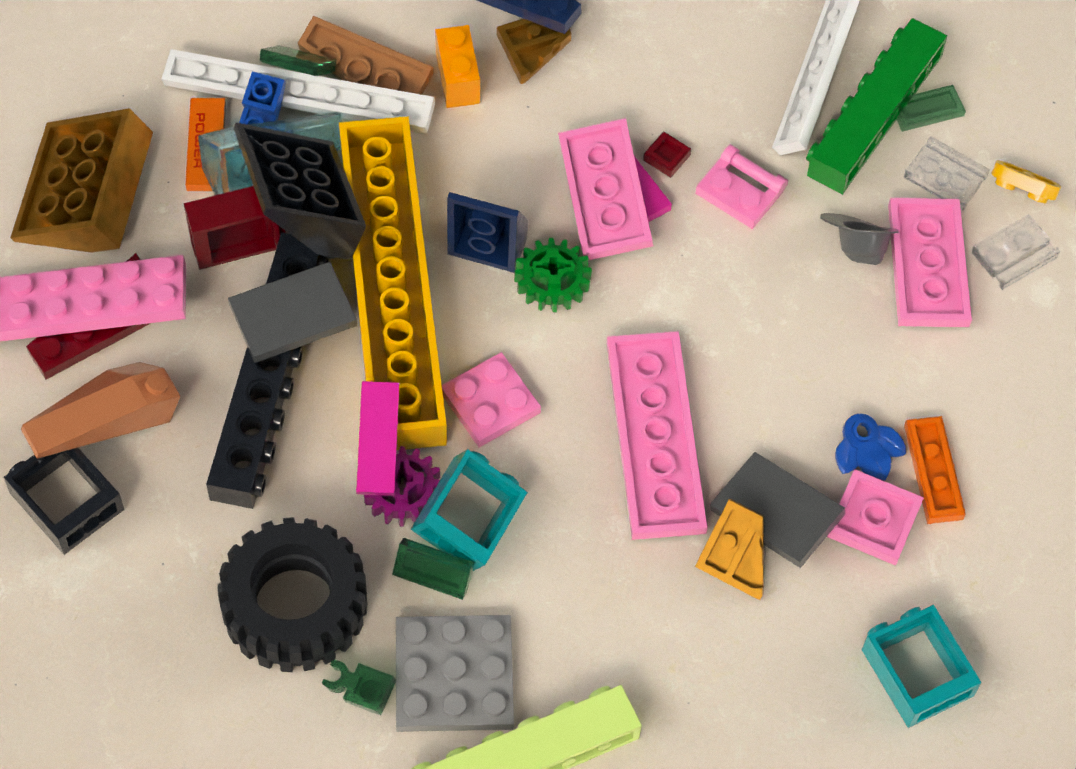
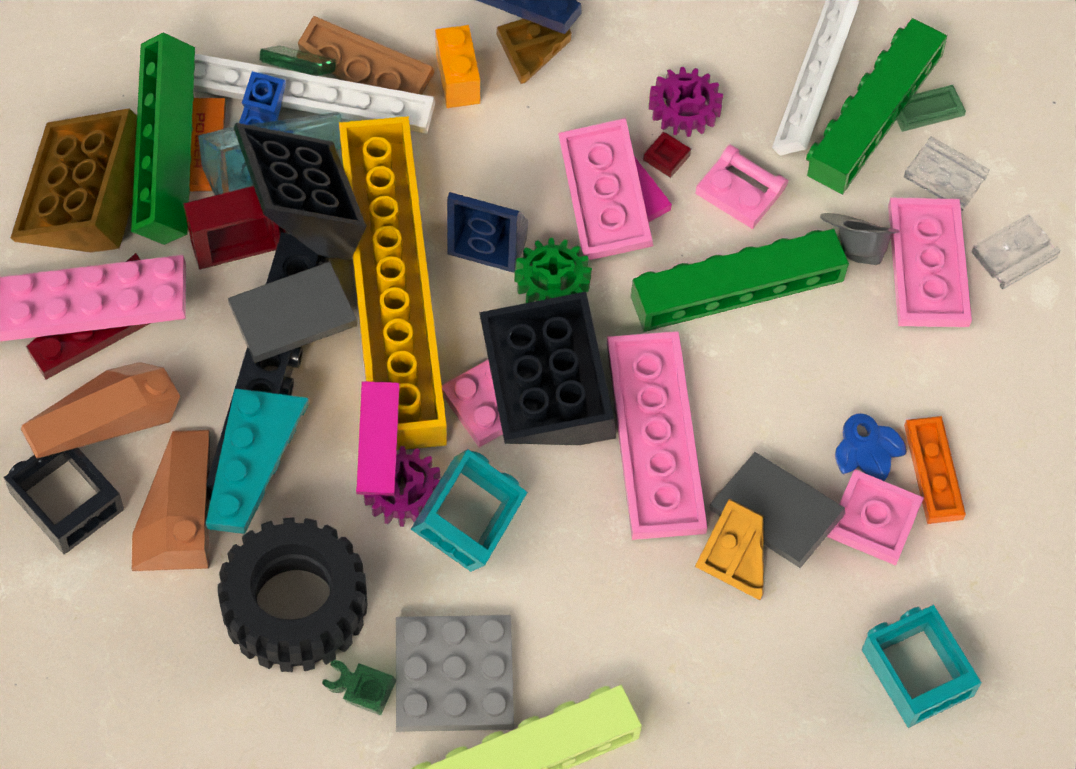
clear green tile [392,538,475,600] -> none
yellow plate [991,160,1061,204] -> none
none -> green brick [131,32,195,245]
none -> nougat wedge [131,430,210,571]
none -> teal wing [206,389,309,534]
none -> black slope [479,292,616,445]
none -> green brick [630,229,849,332]
none -> magenta gear [648,67,723,137]

